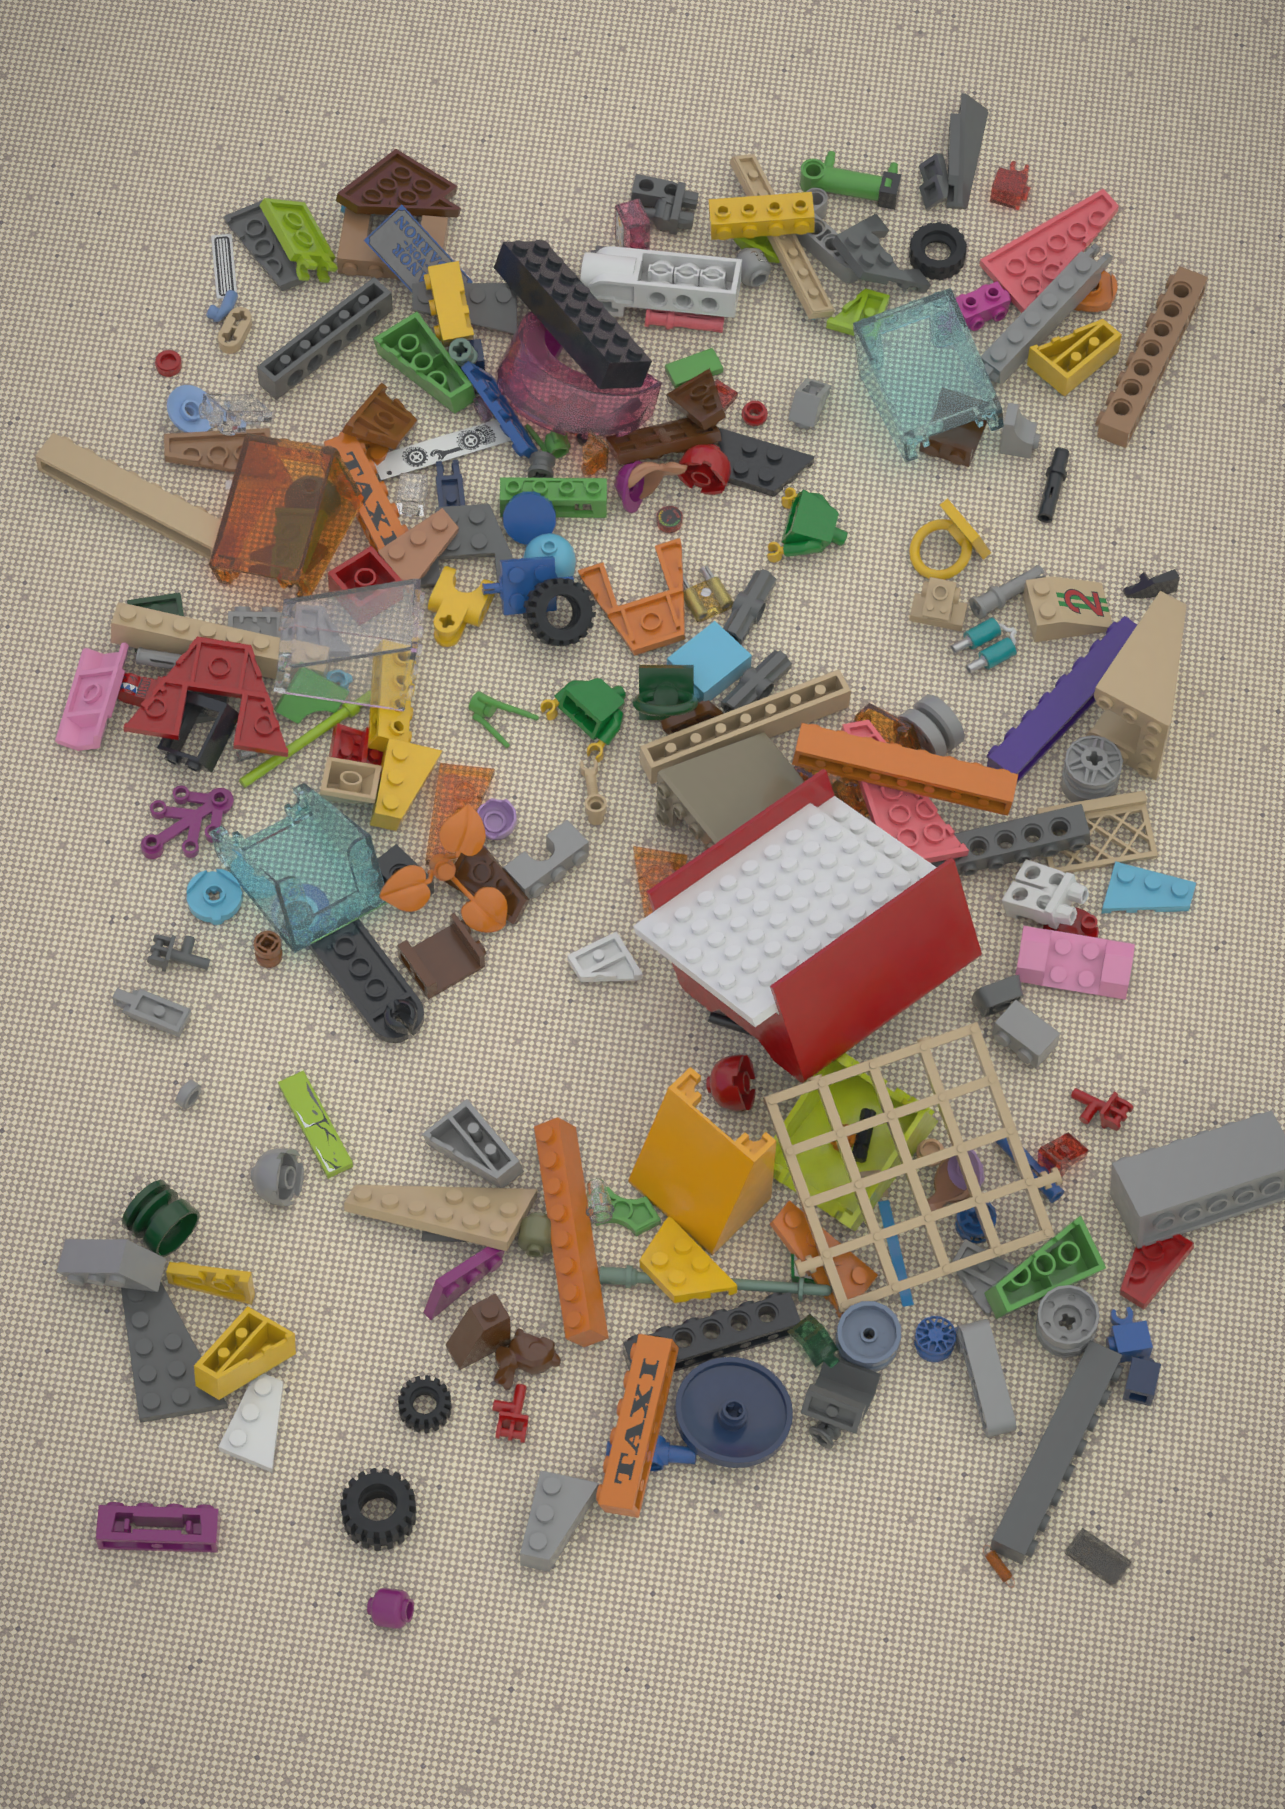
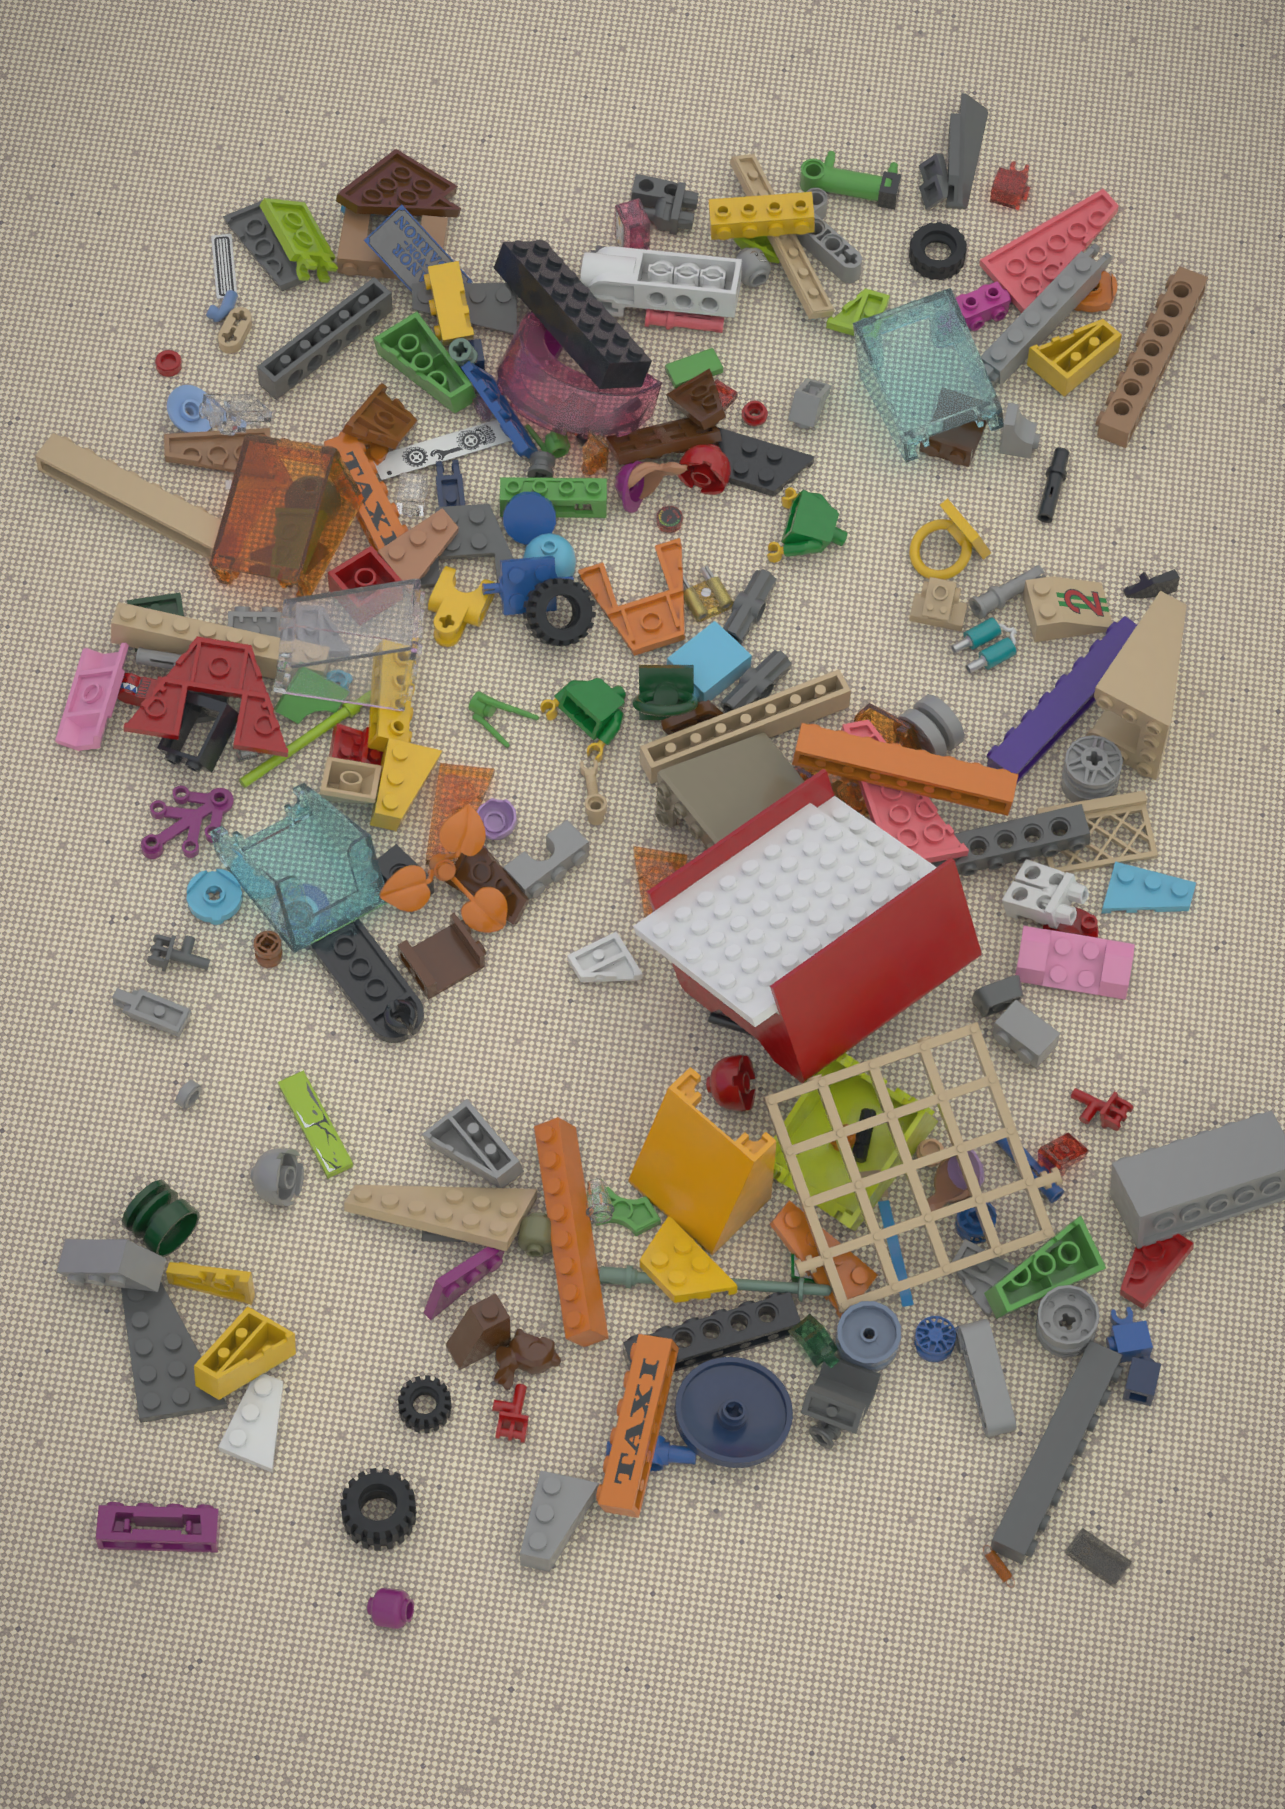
dark grey wing [831,214,931,293] -> none

